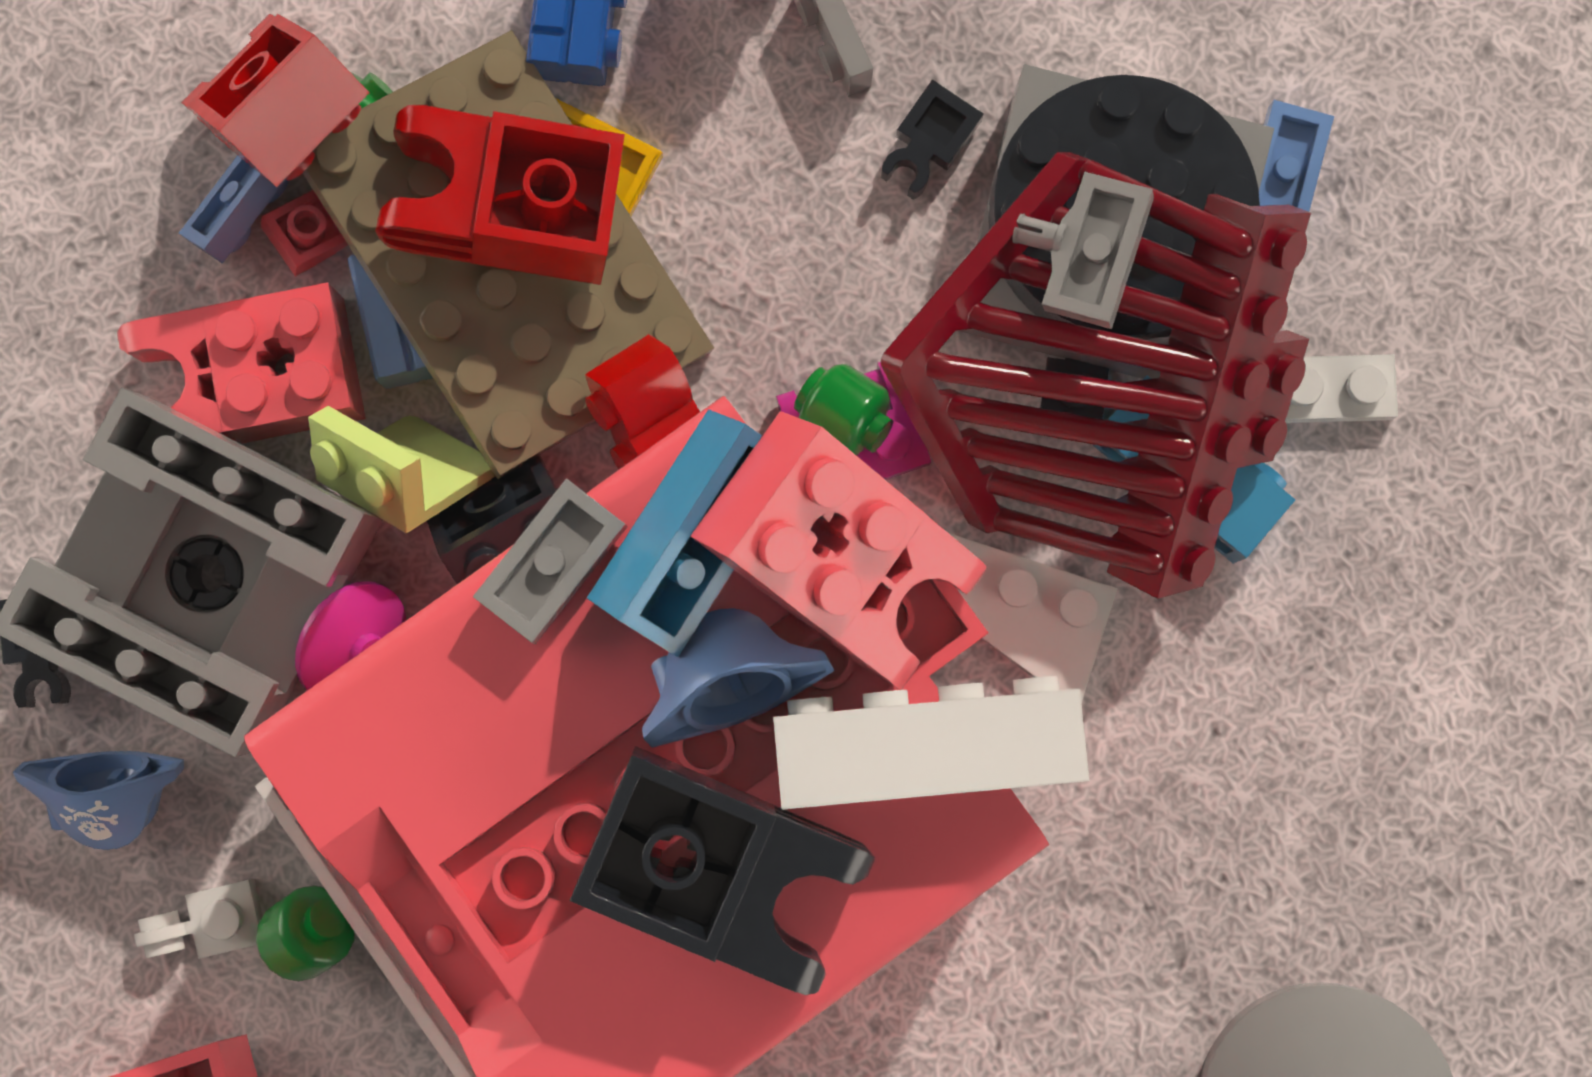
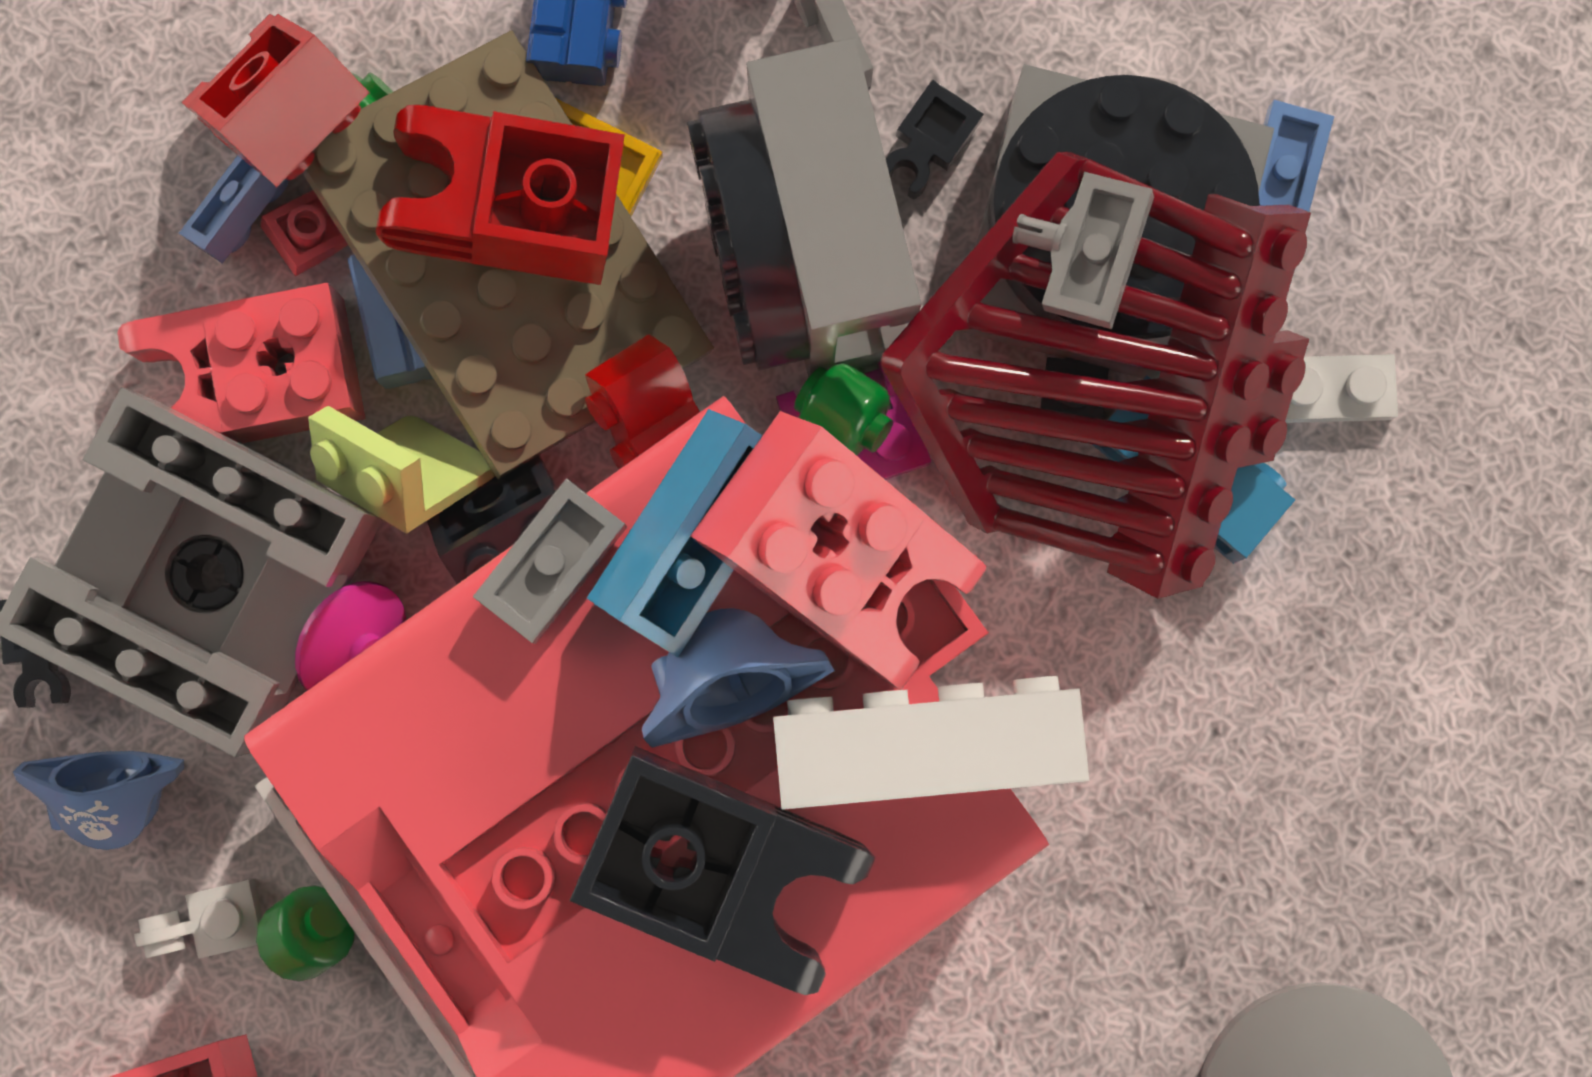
white wing [949,533,1118,703] -> none
none -> light grey piece [687,37,922,378]

